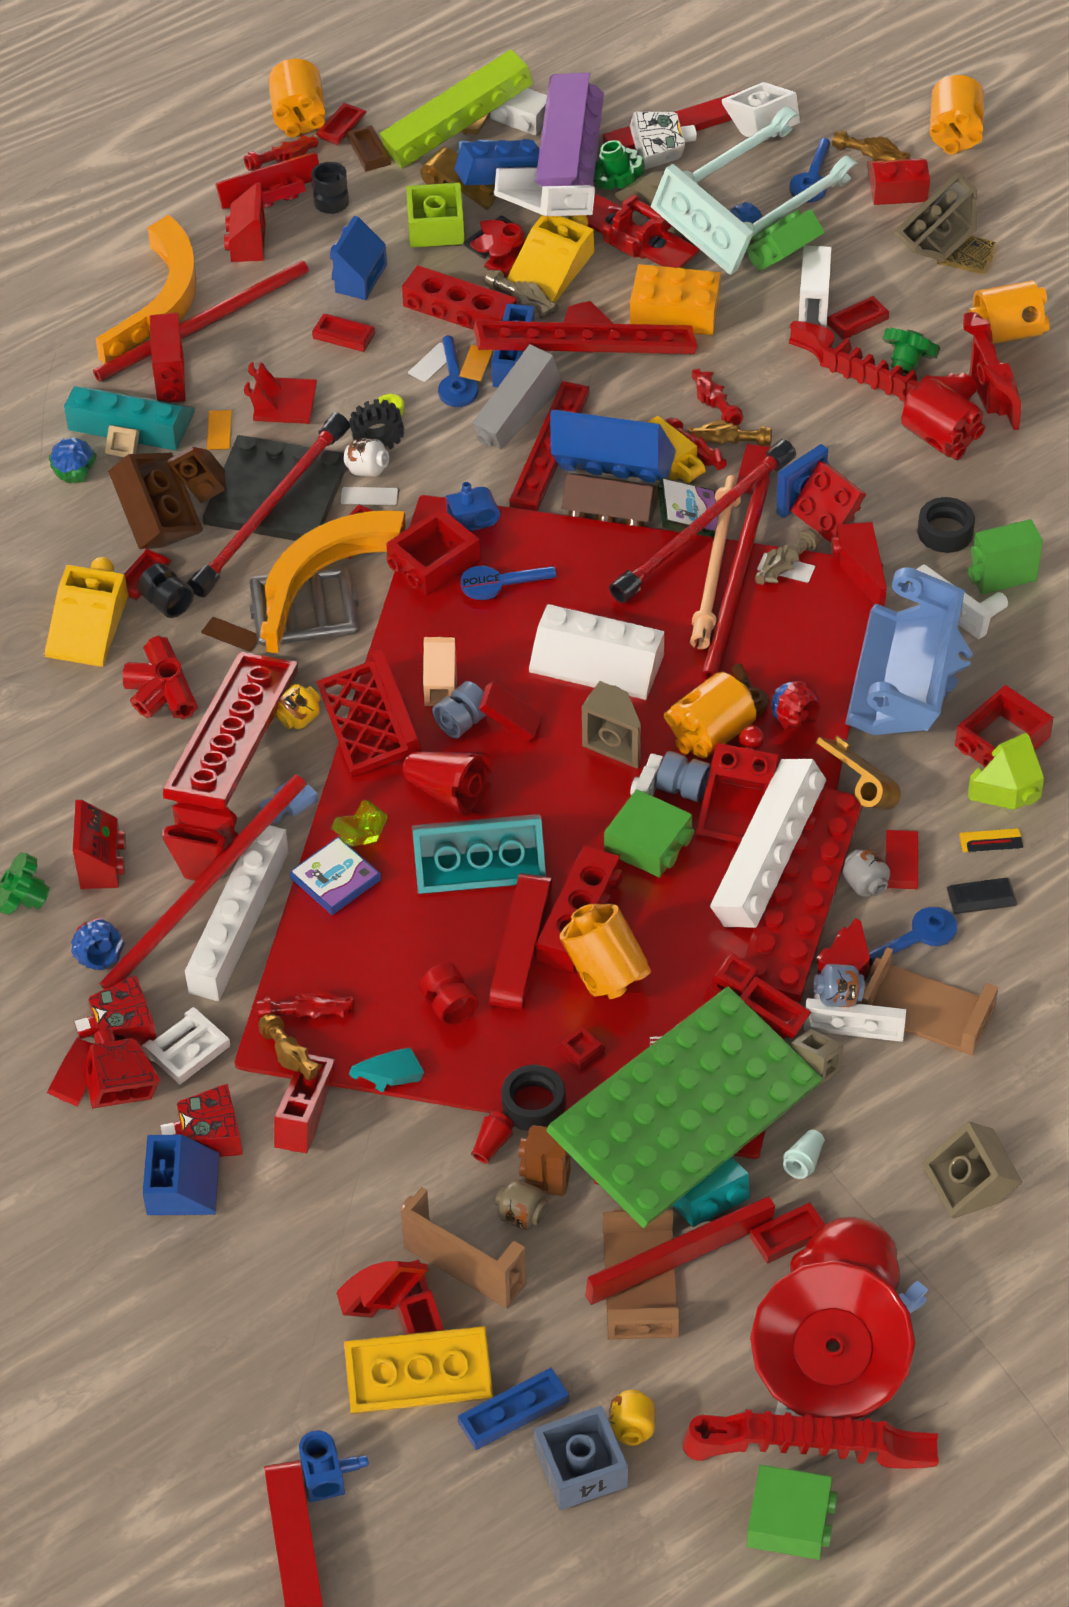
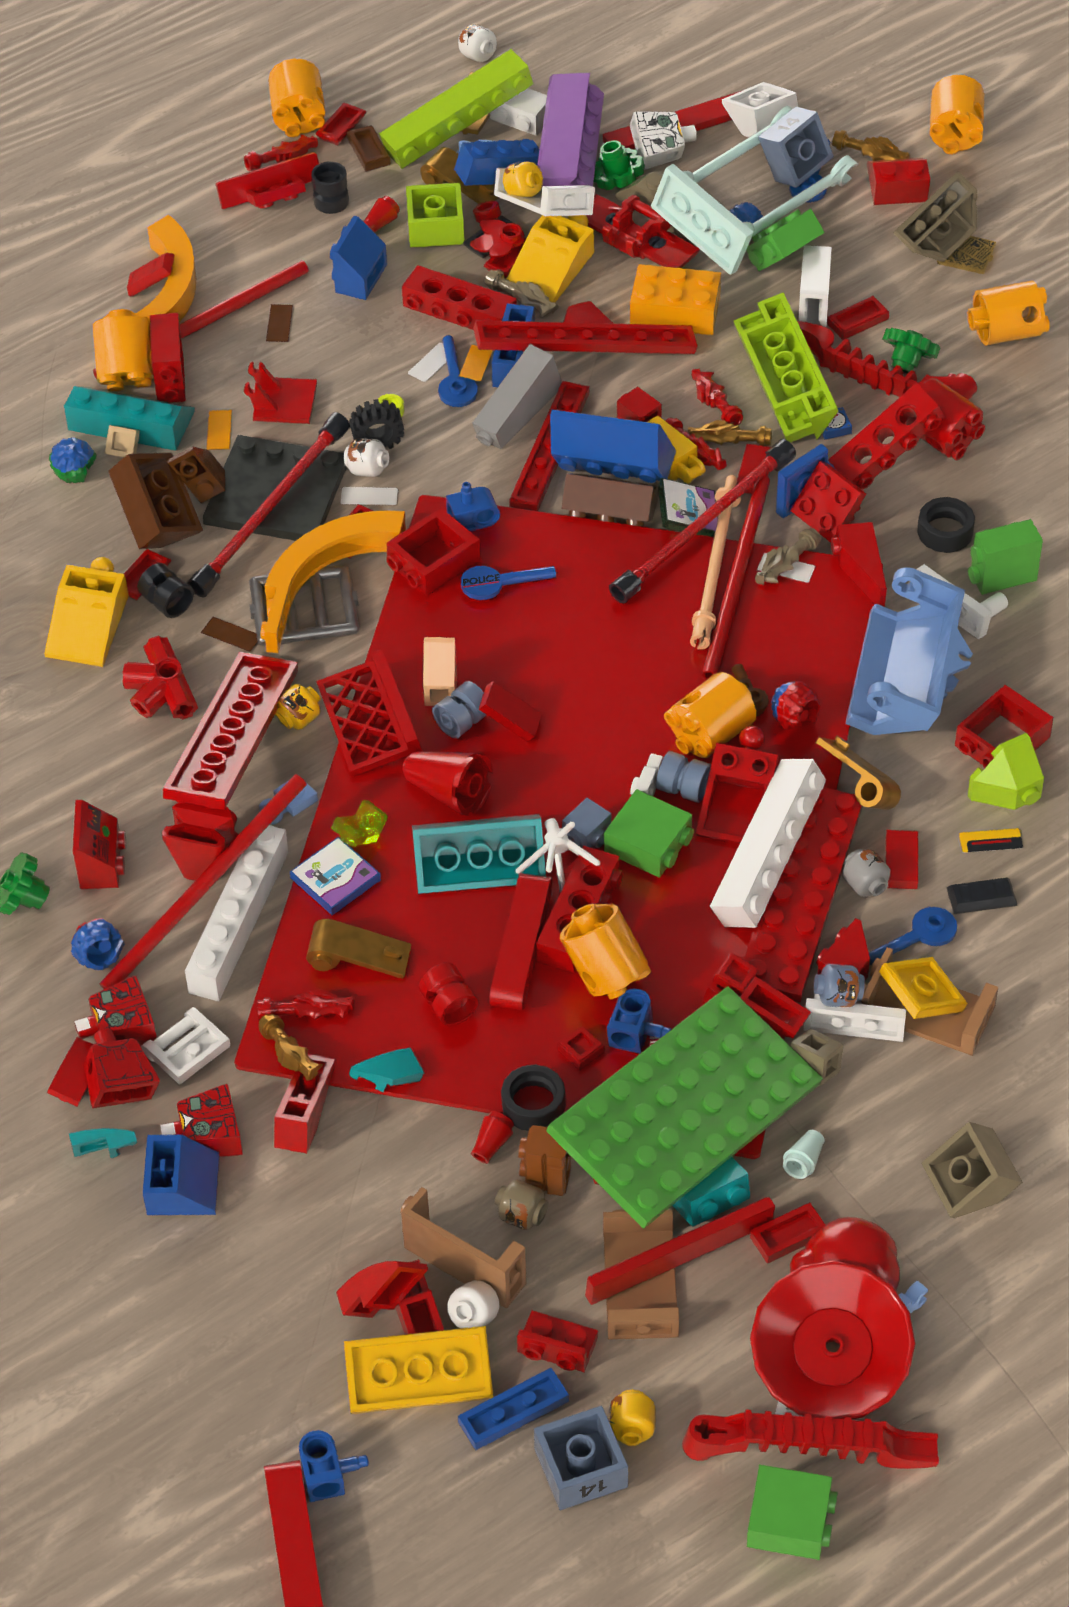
red slope [224,183,266,262] -> none
red tile [312,313,375,352] -> none
white slope [529,604,664,700] -> none
dark tan slope [582,681,641,769] -> none
red piece [963,312,1021,430] -> none
none -> teal slope [69,1128,137,1158]
none -> light orange cylinder [93,309,154,391]
none -> red tile [127,253,175,297]
none -> reddish brown sticker [266,304,293,342]
none -> pearl gold door [306,919,411,979]
none -> red cone [363,196,400,233]
none -> white head [447,1281,499,1329]
none -> white head [458,24,497,62]
none -> red tile [473,200,502,223]
none -> yellow head [503,162,543,197]
none -> white plant [516,818,601,893]
none -> red bracket [517,1310,598,1373]
none -> sand blue brick [562,798,611,849]
none -> blue piece [607,989,672,1054]
none -> red brick [617,386,662,422]
none -> lime slope [733,292,838,443]
none -> sand blue brick [758,107,834,188]
none -> blue tile [822,407,852,440]
none -> red brick [828,383,945,490]
none -> yellow plate [879,957,968,1019]

